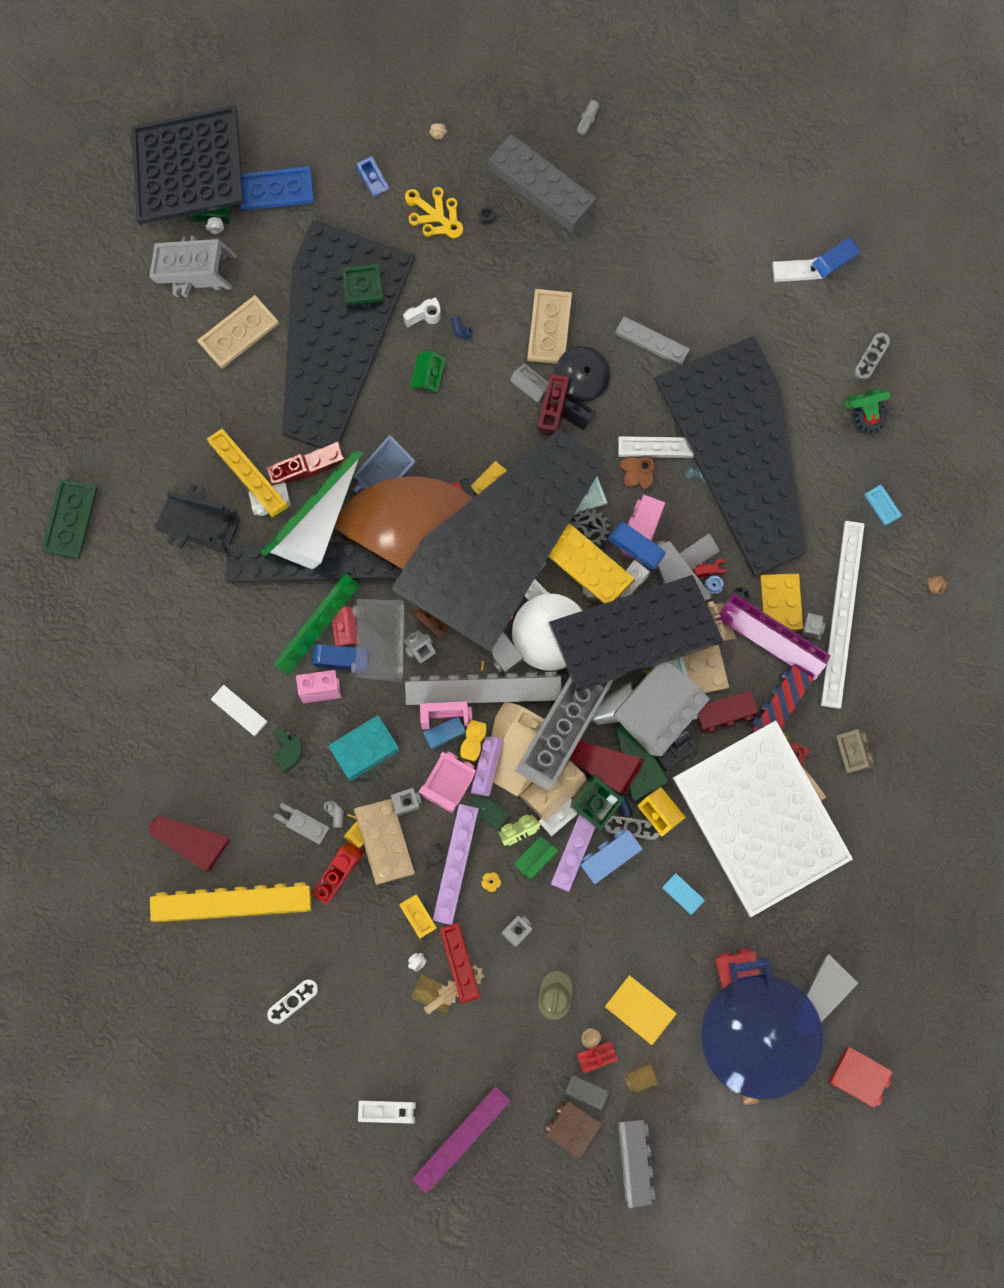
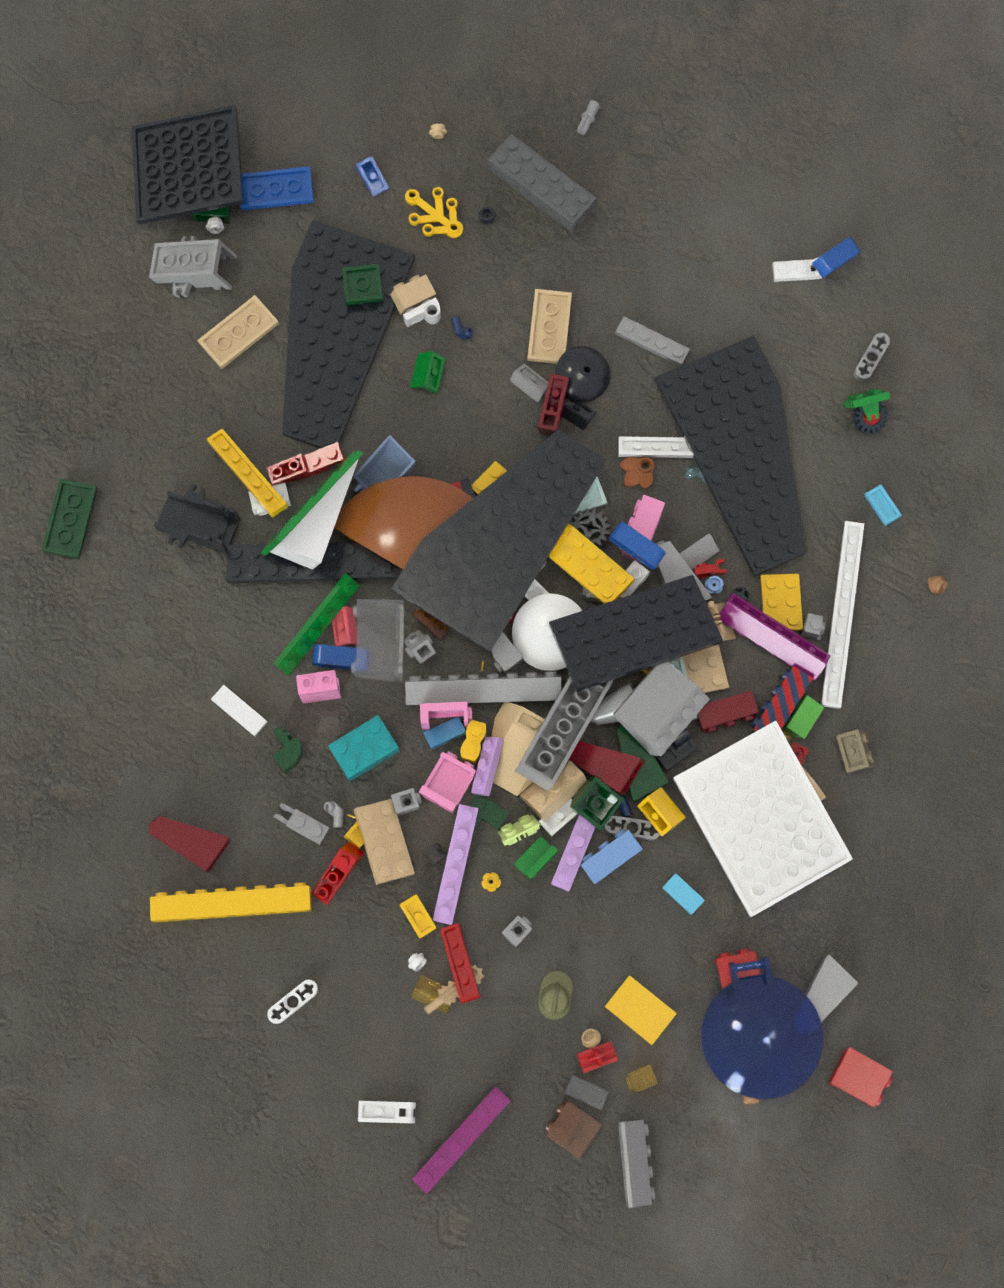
none -> tan brick [390,275,436,314]
none -> bright green hinge [782,695,824,740]

